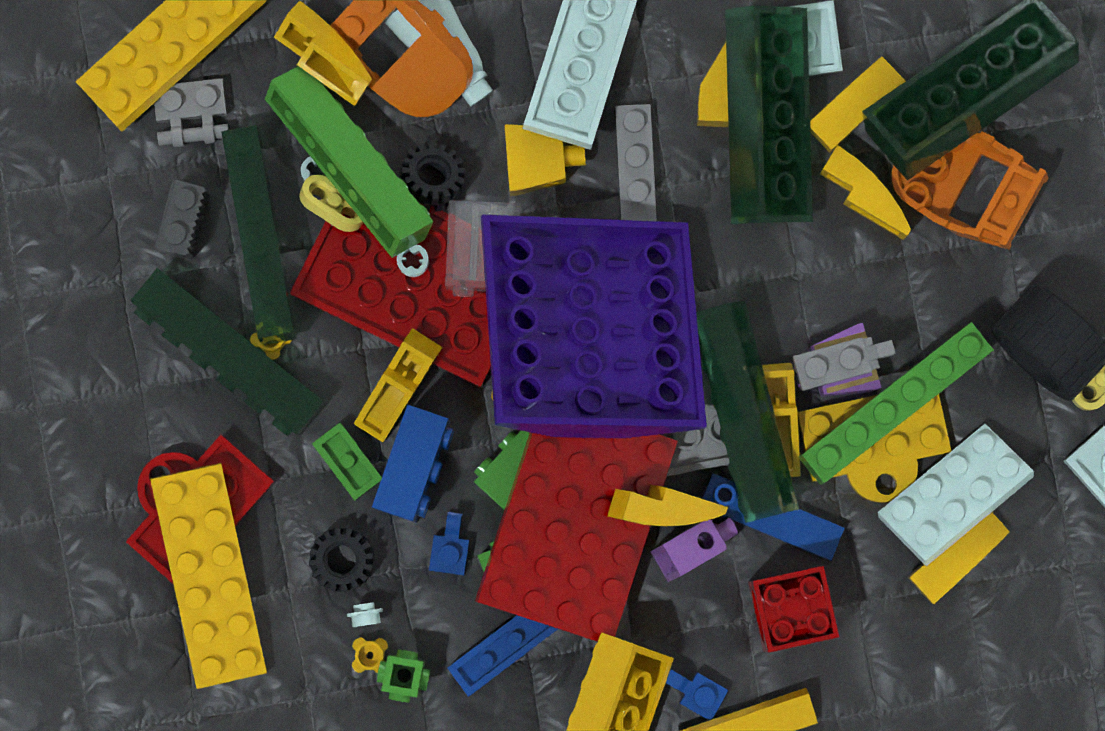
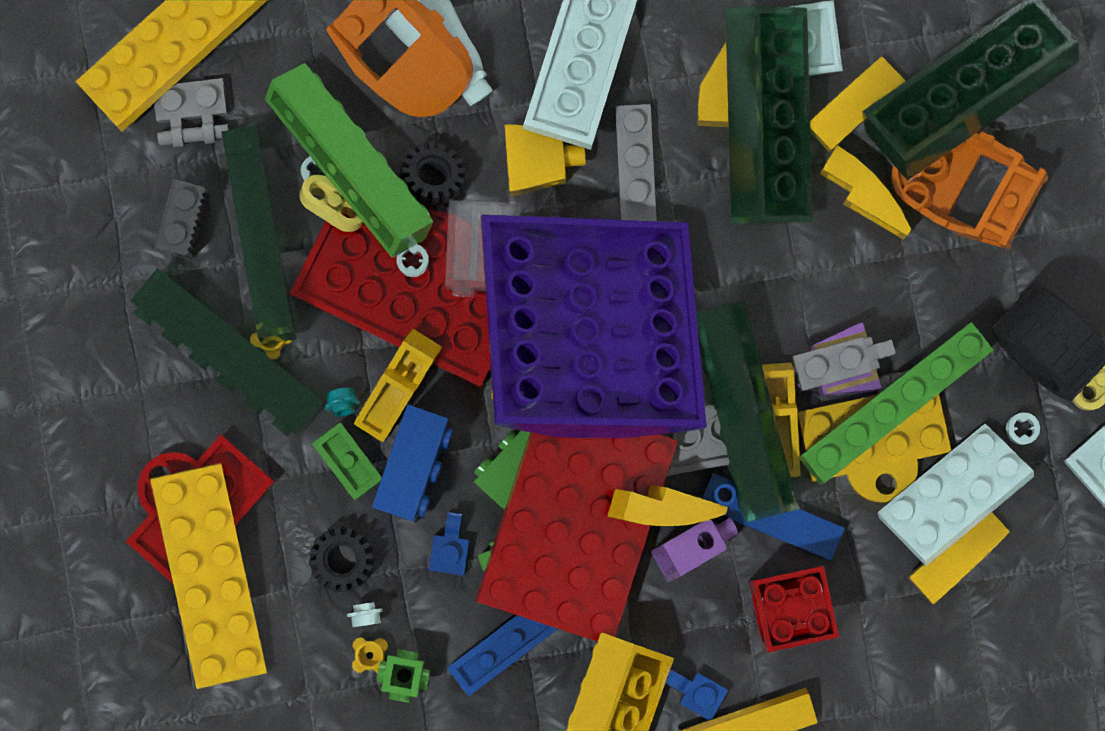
yellow slope [274,1,372,106] -> none
none -> teal plate [325,388,360,417]
none -> light aqua bush [1006,412,1040,445]

